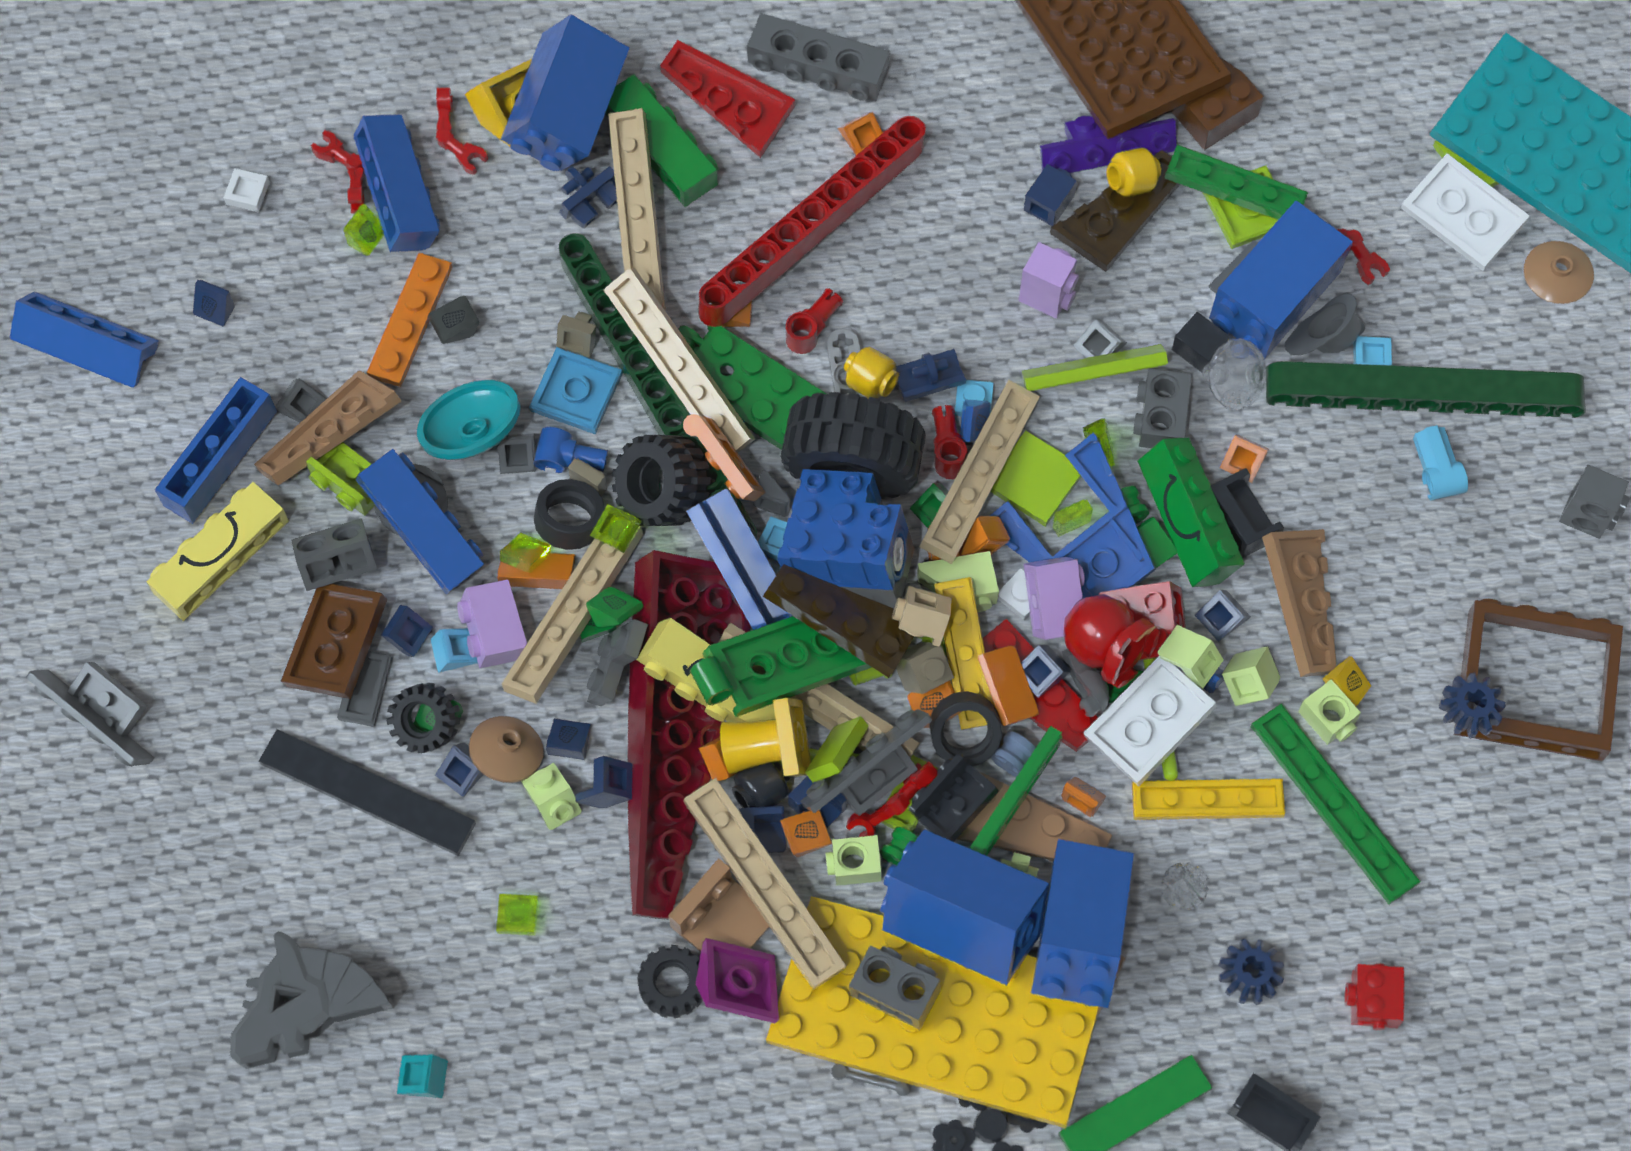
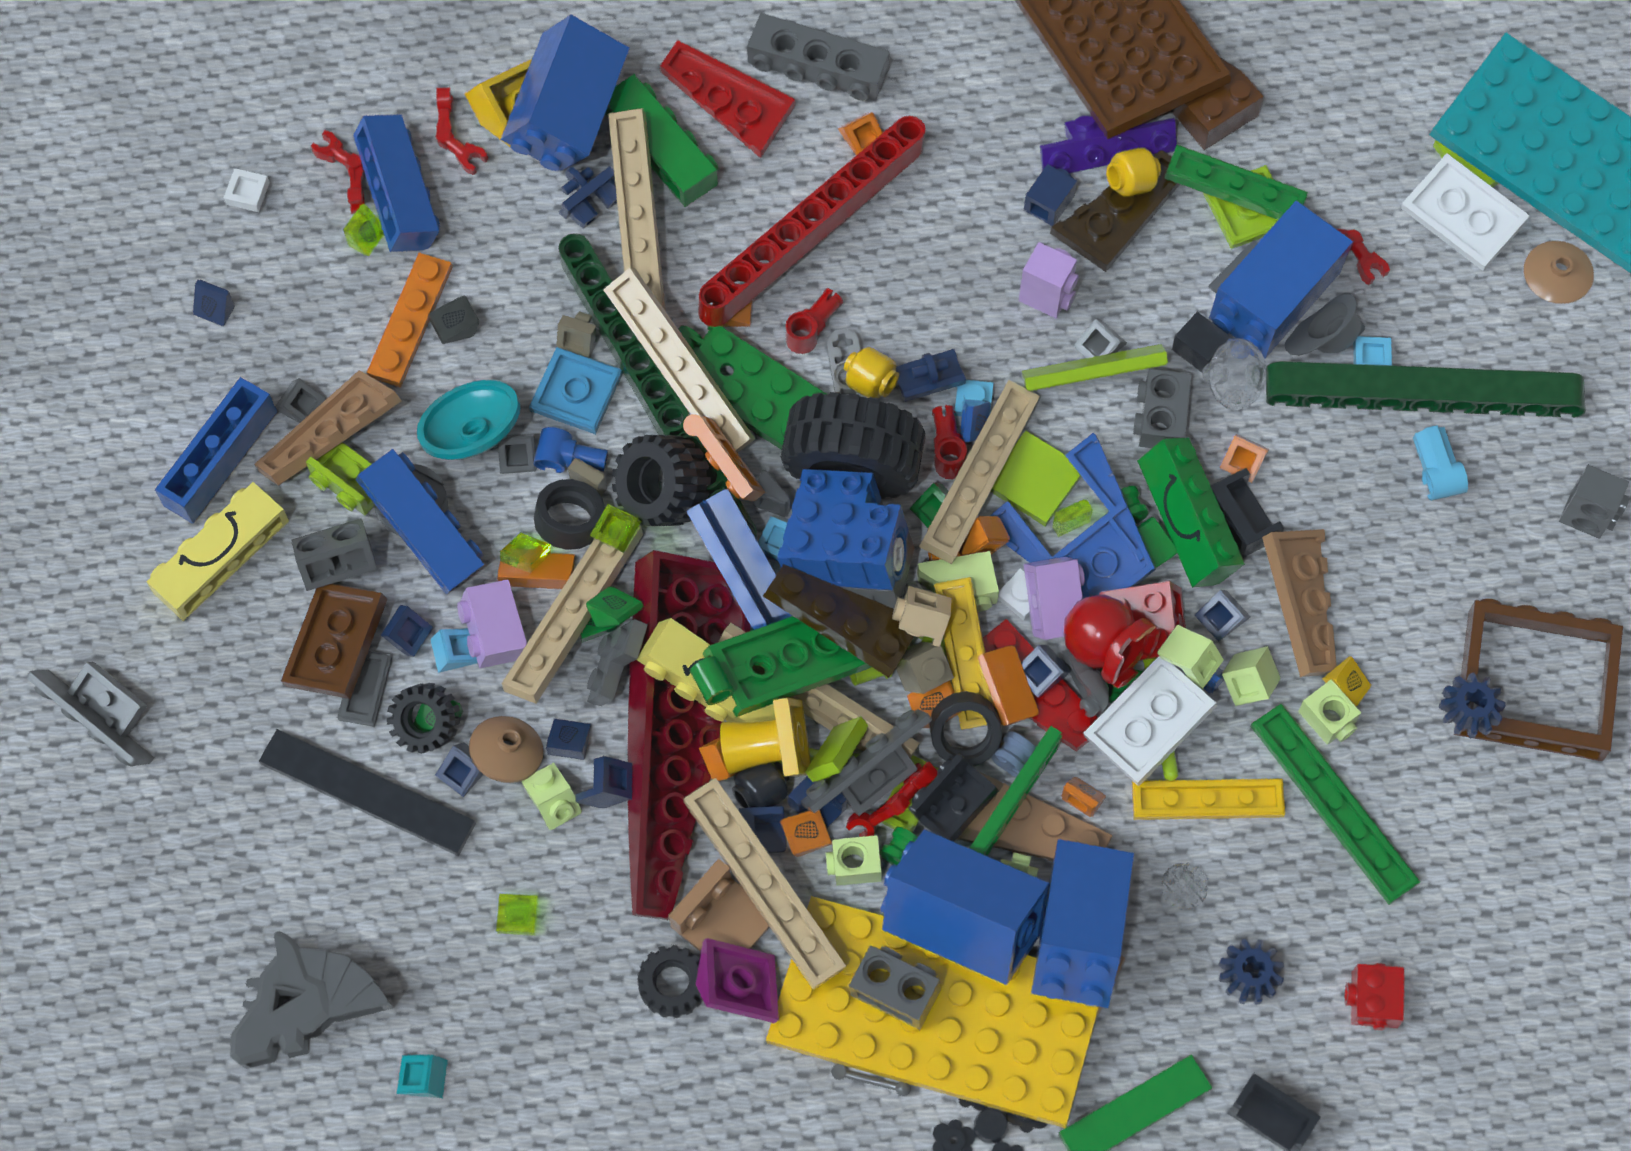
blue panel [10,292,159,388] -> none
clear neon green slope [1083,418,1115,467] -> none

